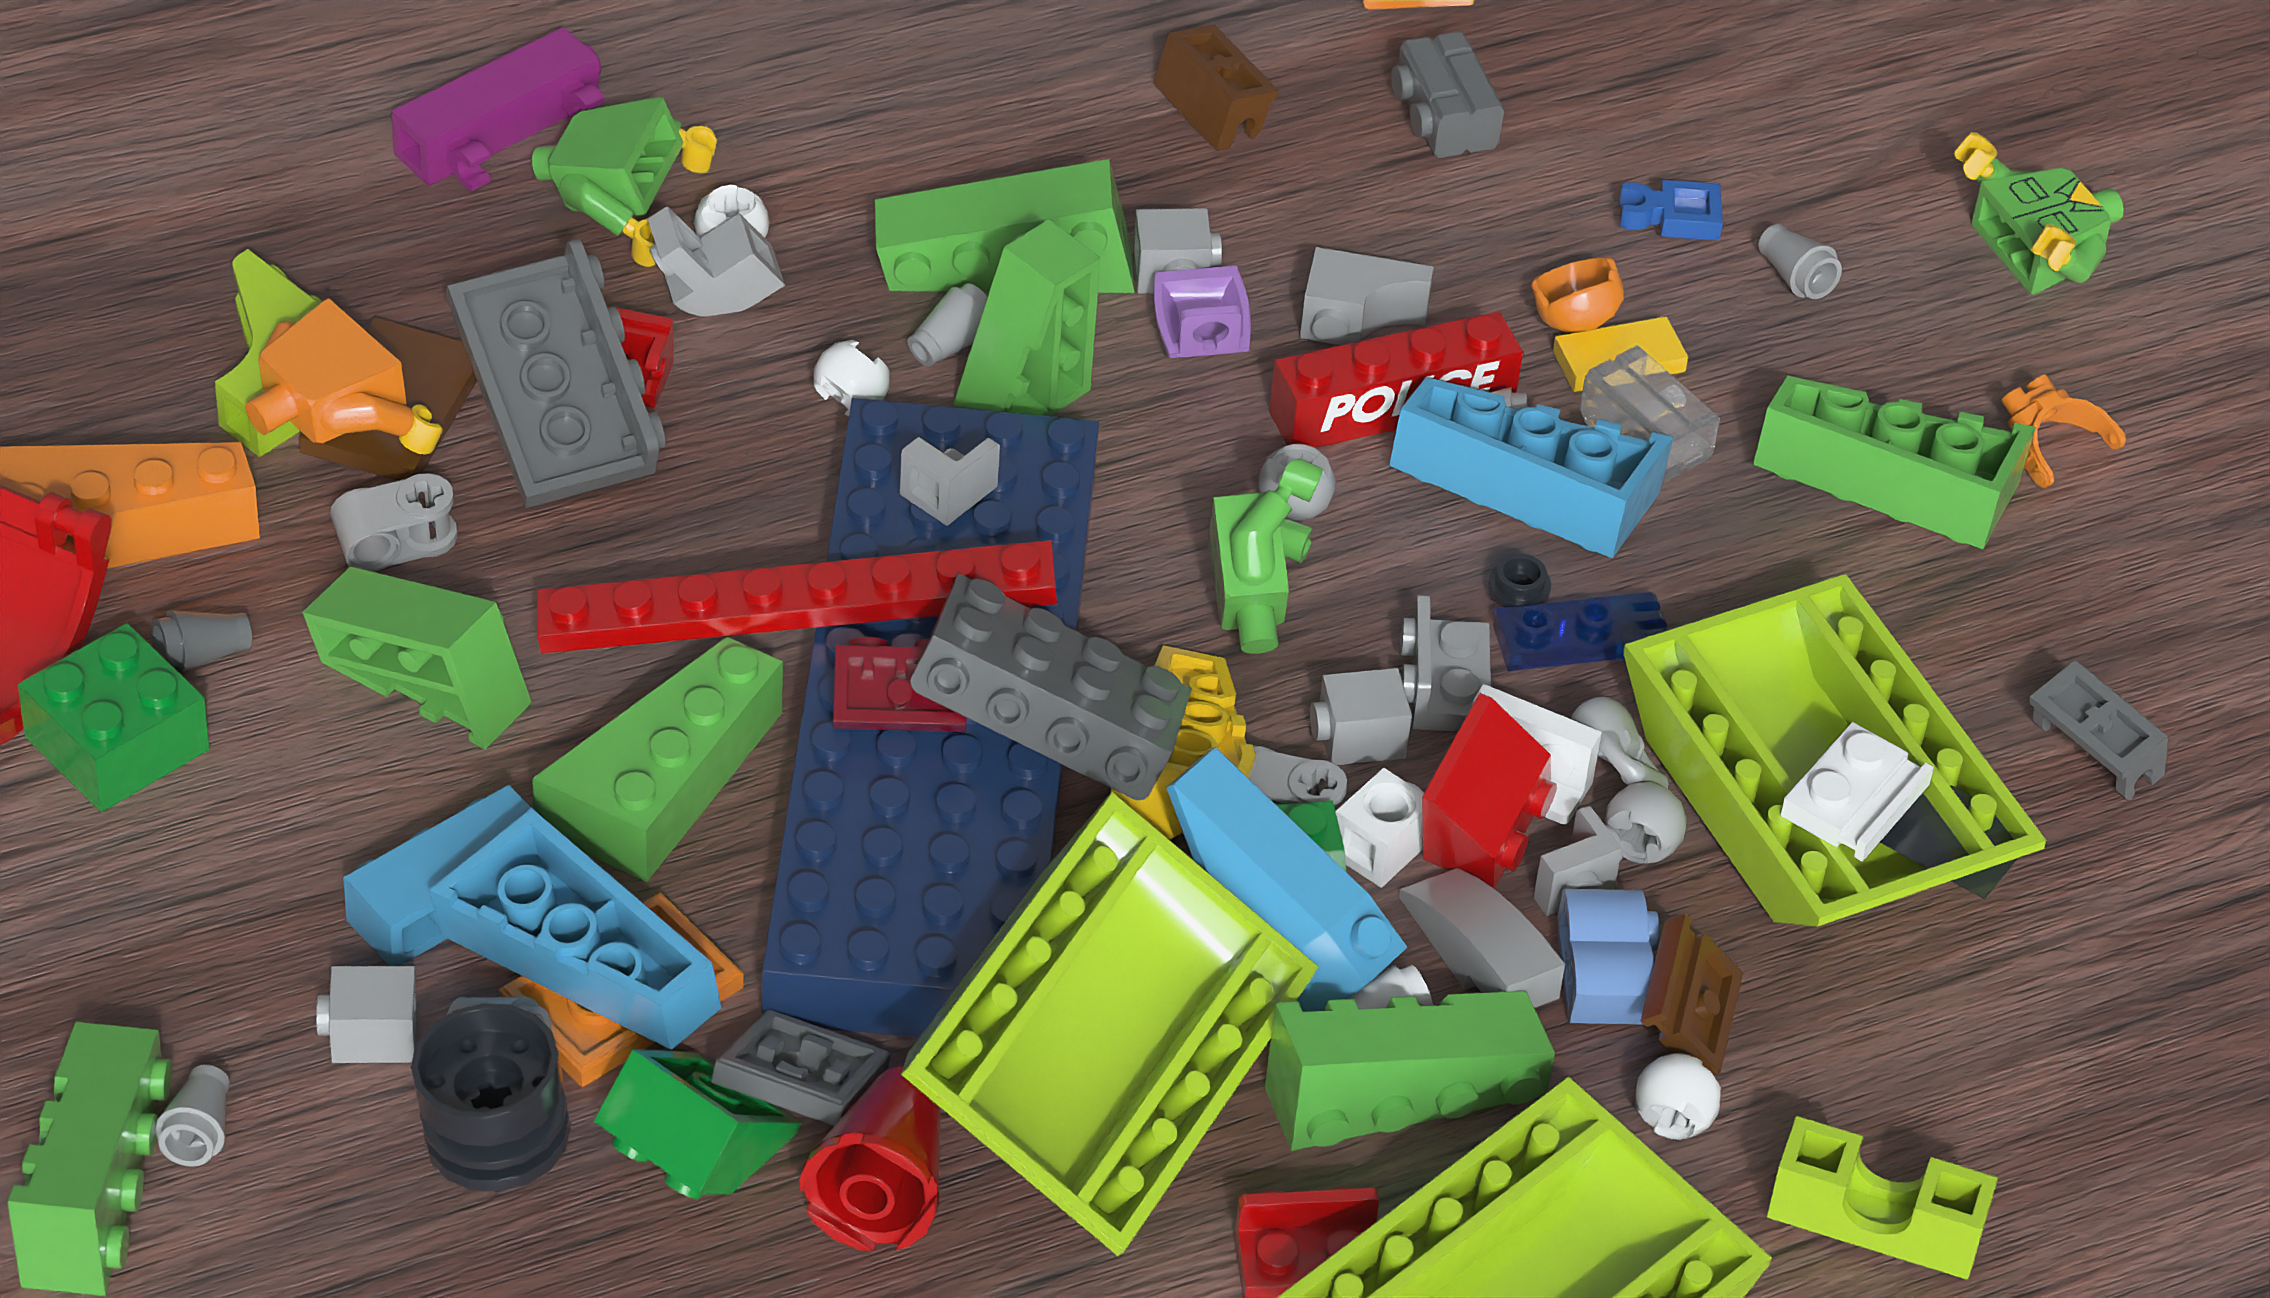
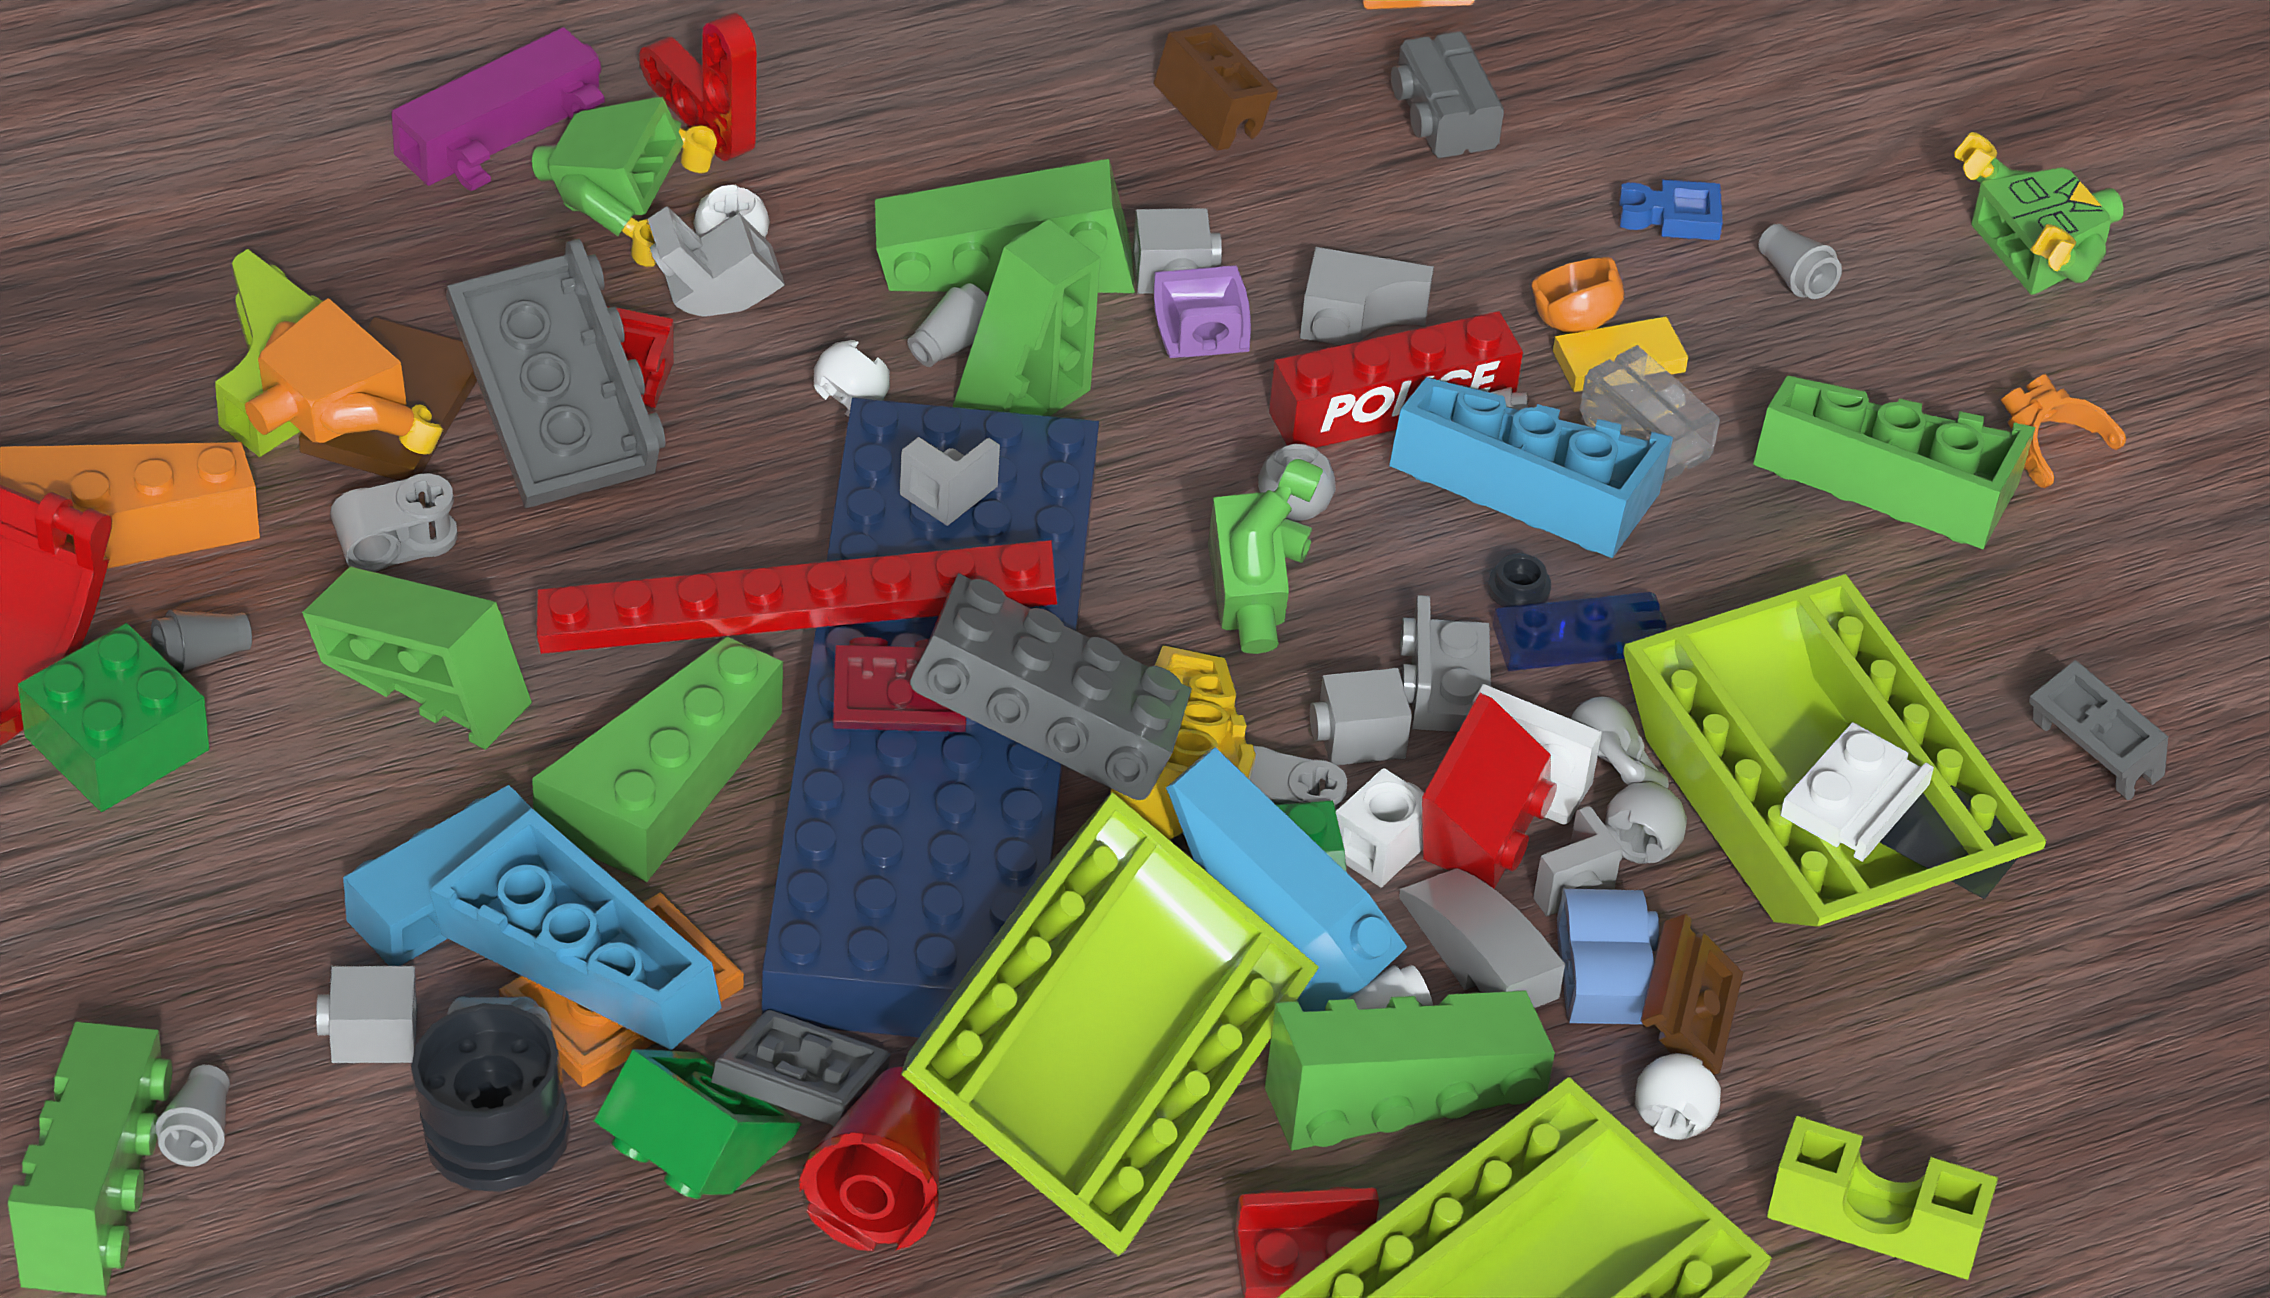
none -> red beam [639,13,757,161]

